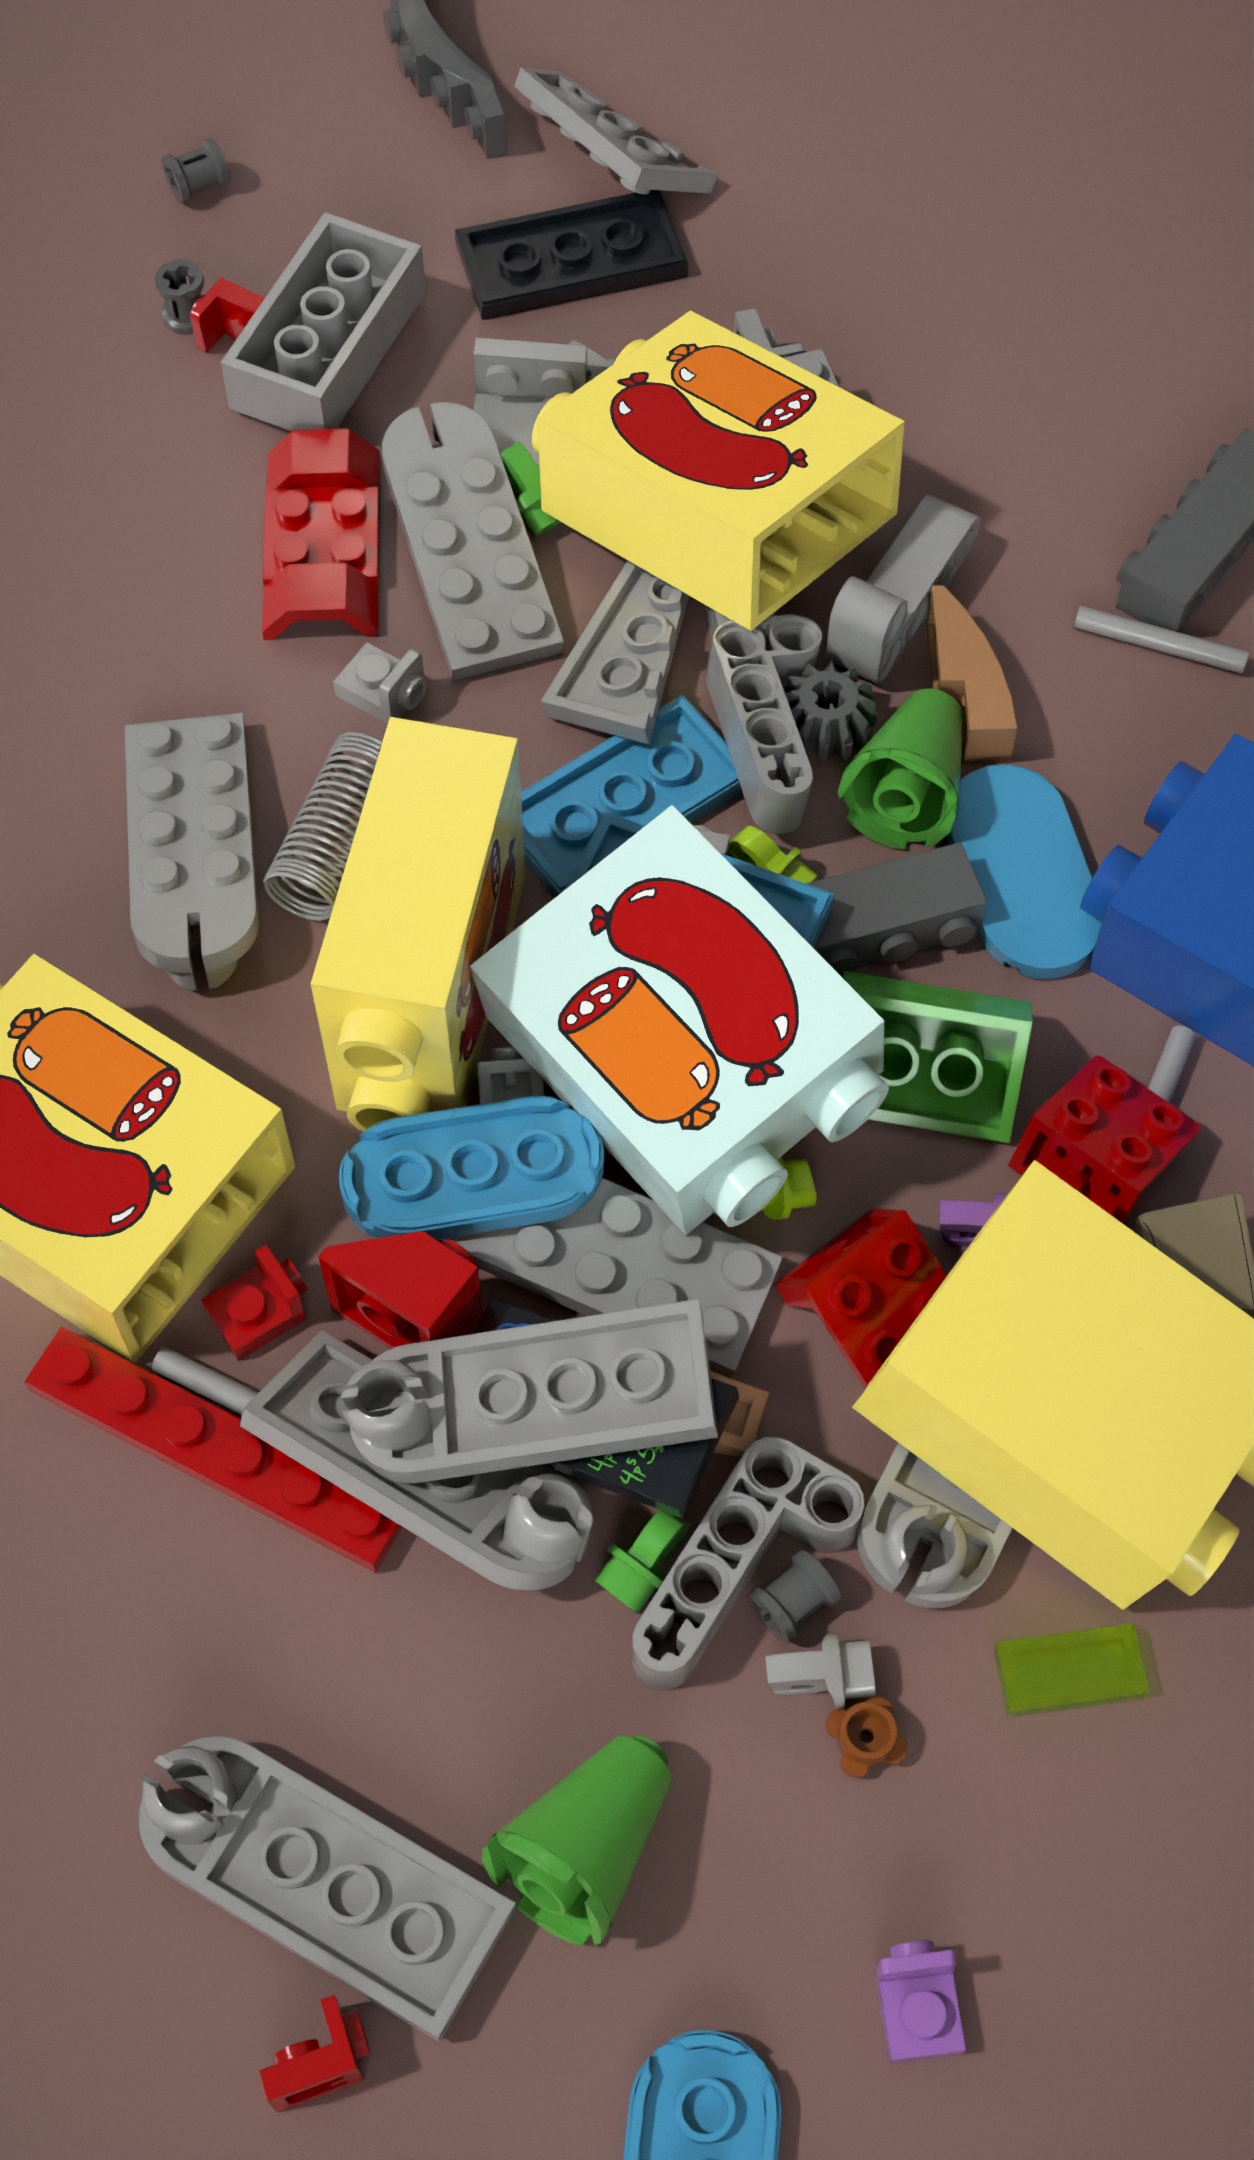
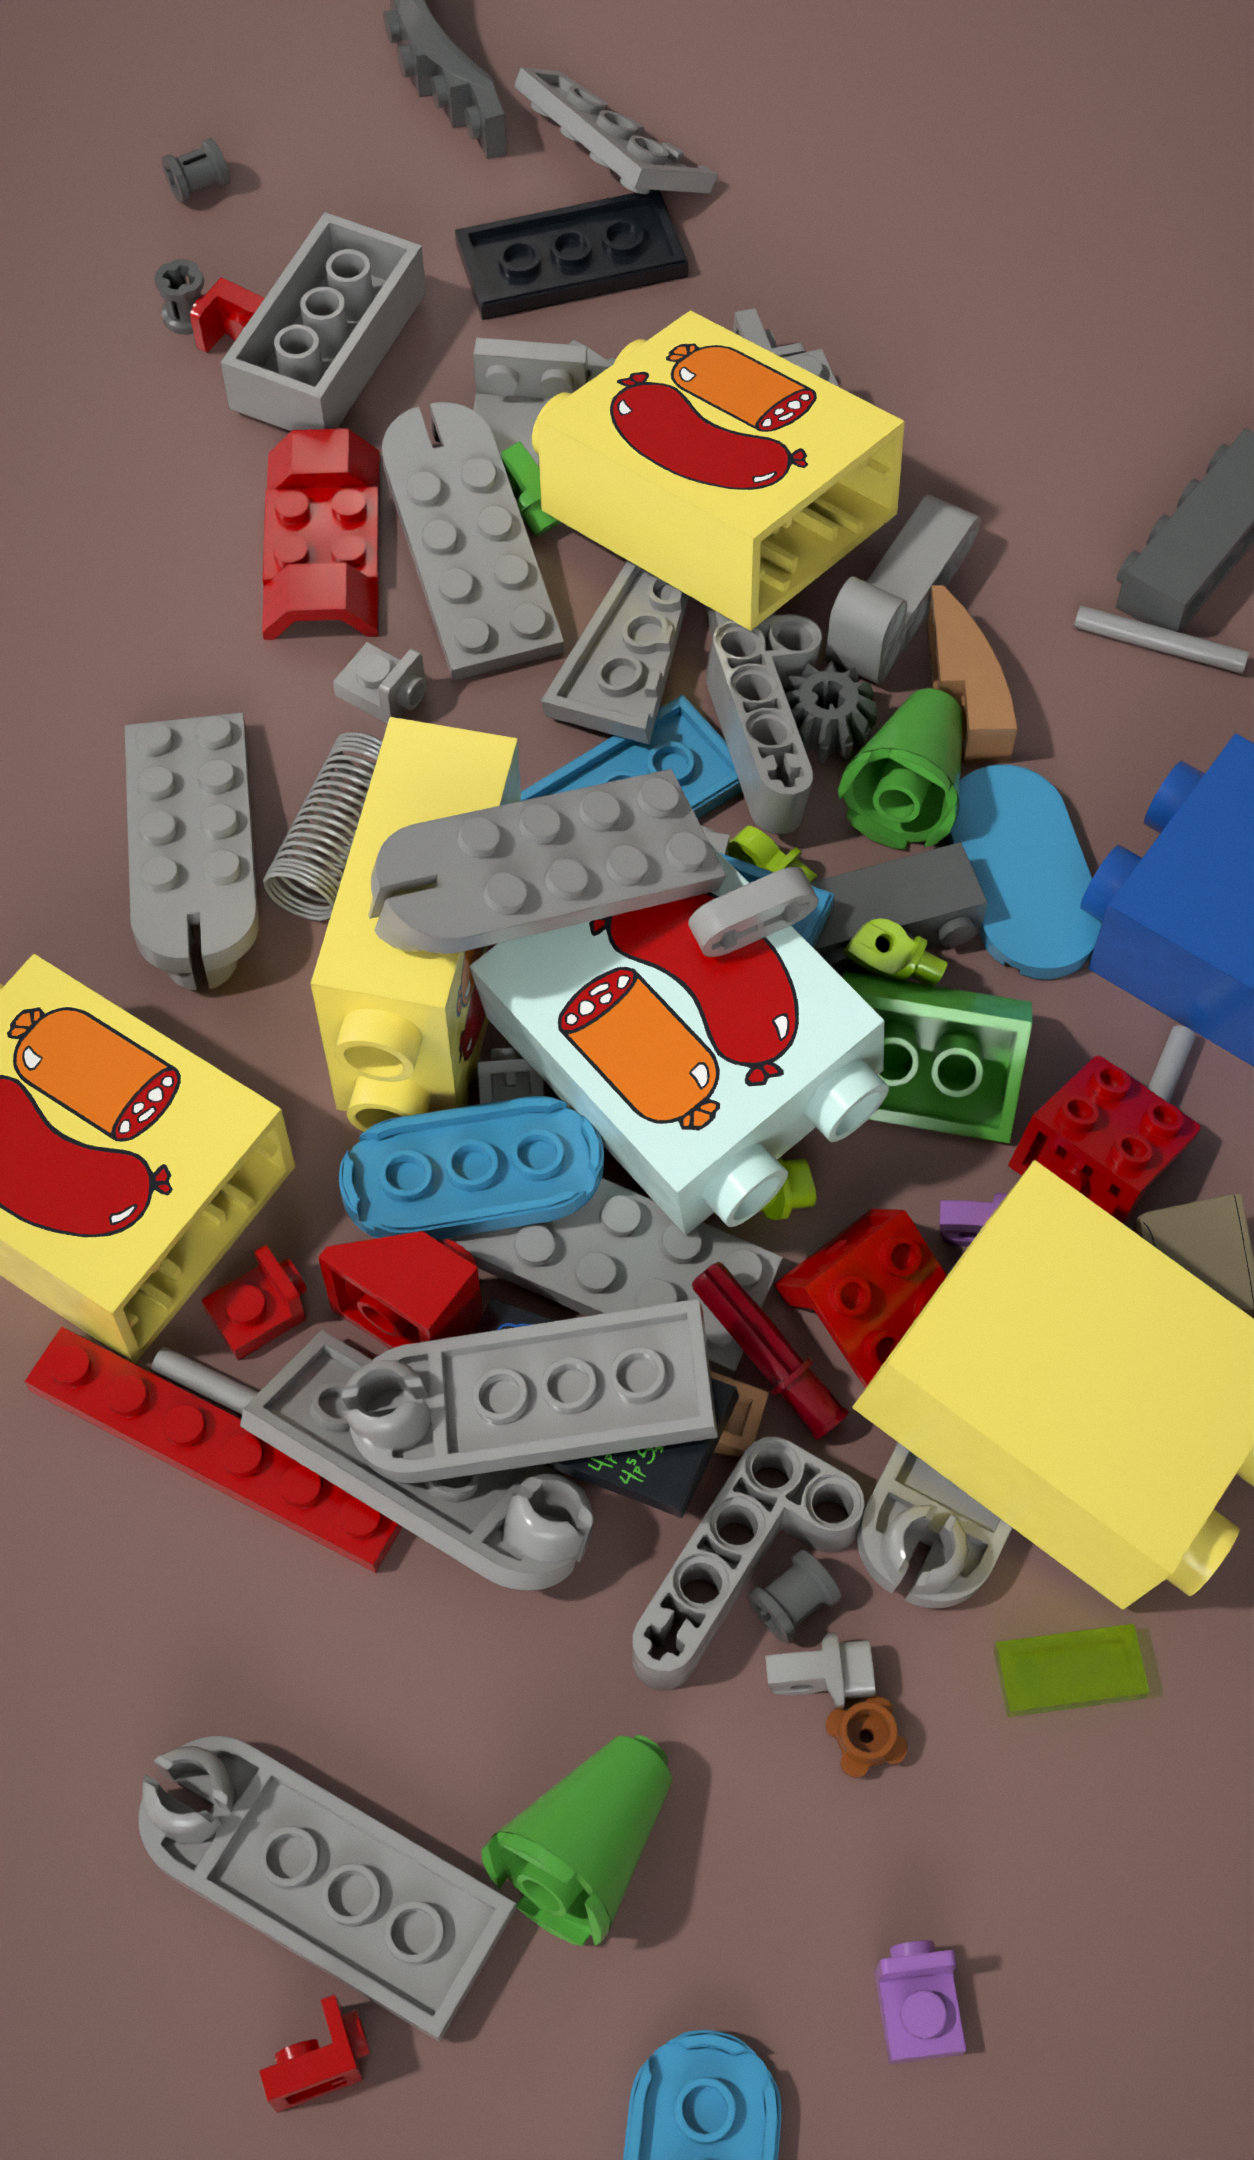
bright green piece [594,1510,692,1614] -> none
none -> light grey plate [368,769,726,954]
none -> light grey beam [688,867,819,957]
none -> dark red axle [692,1262,850,1441]
none -> lime piece [842,918,948,986]

